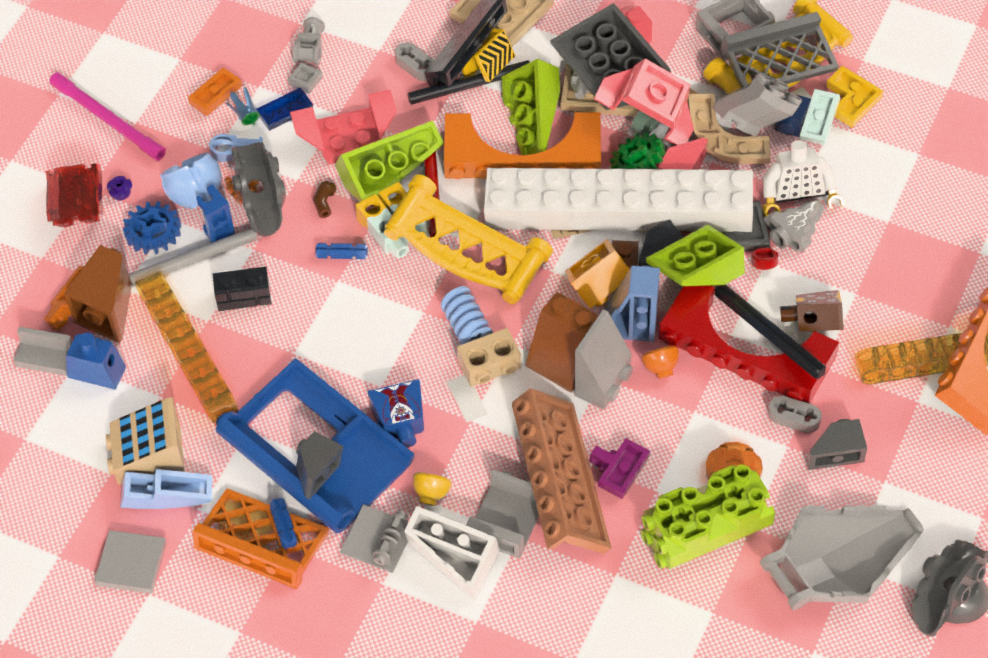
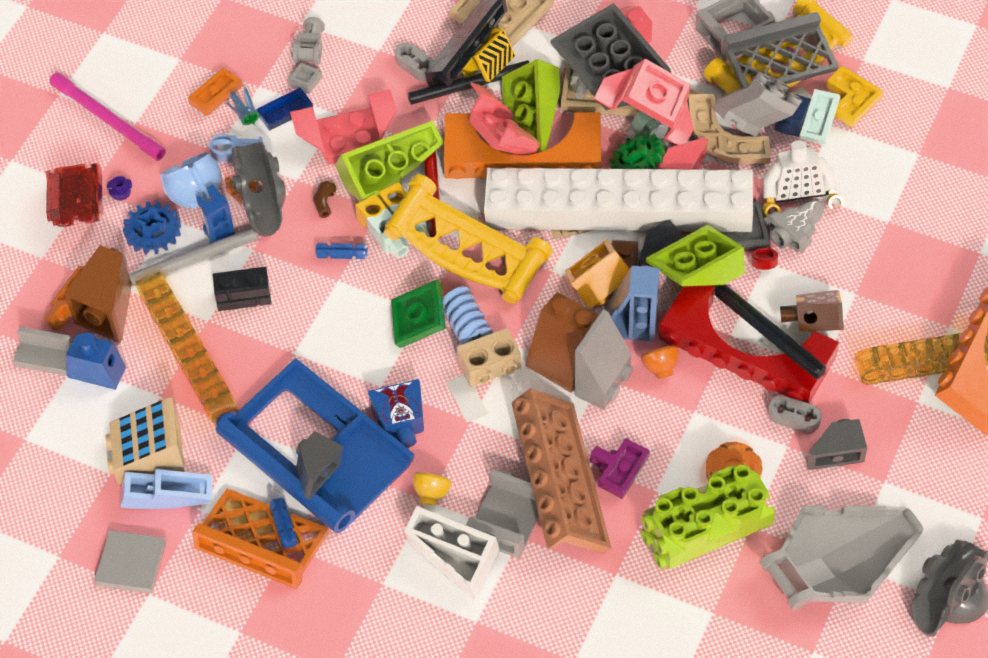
light grey hinge [340,504,409,573] -> none
none -> green tile [391,280,446,348]
none -> coral piece [469,82,540,155]

